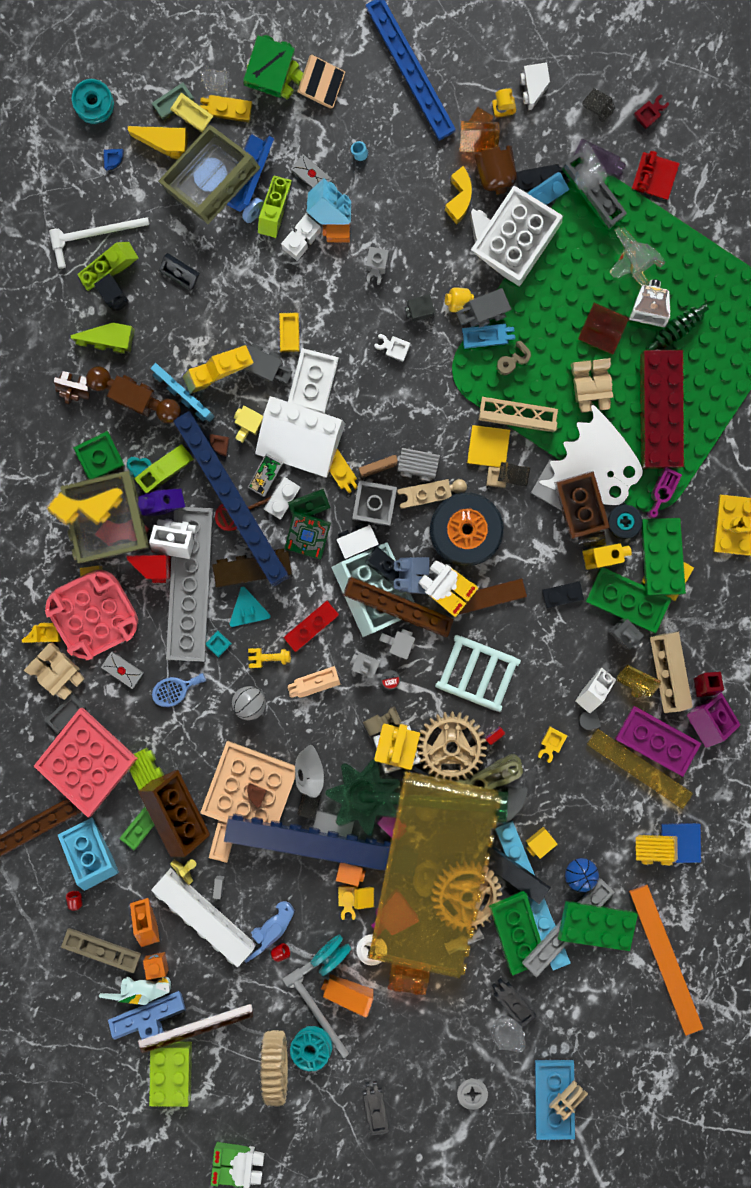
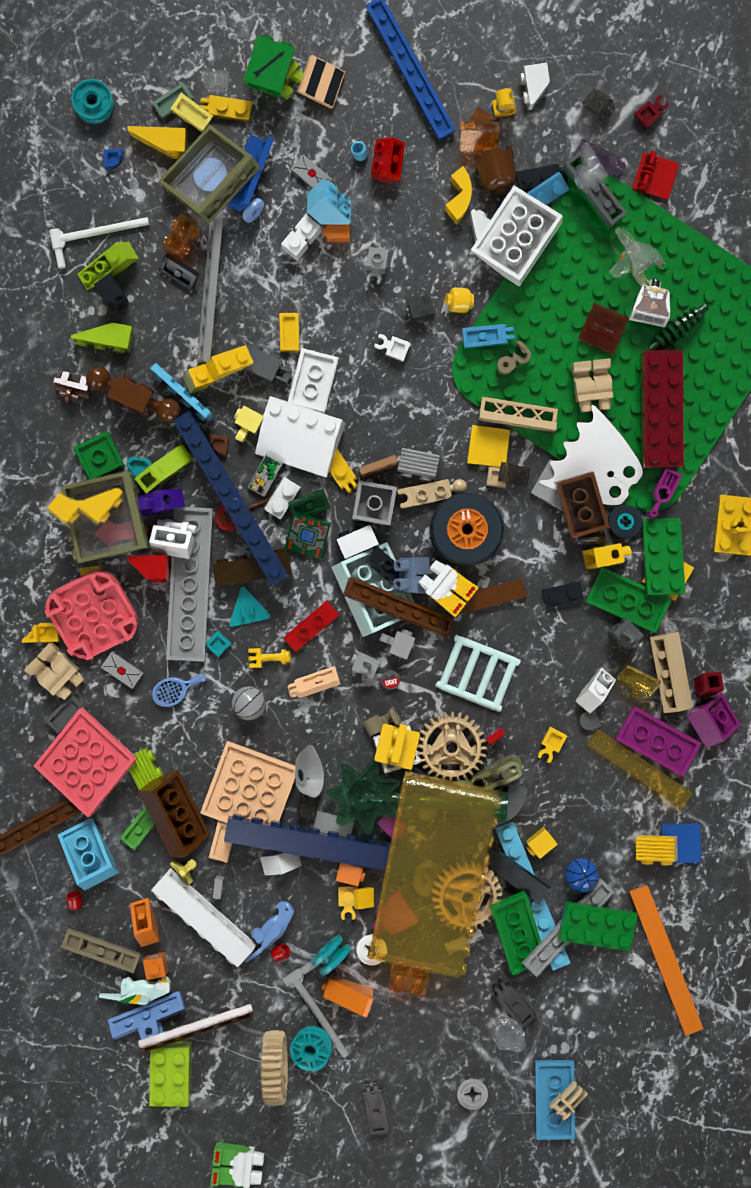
copper tile [247,782,267,808] -> none
lime slope [258,176,292,238] -> none
dark grey brick [456,288,511,328] -> none
none -> clear orange brick [163,213,201,261]
none -> light grey tile [197,209,224,364]
none -> white slope [260,852,302,876]
none -> red brick [371,137,405,183]

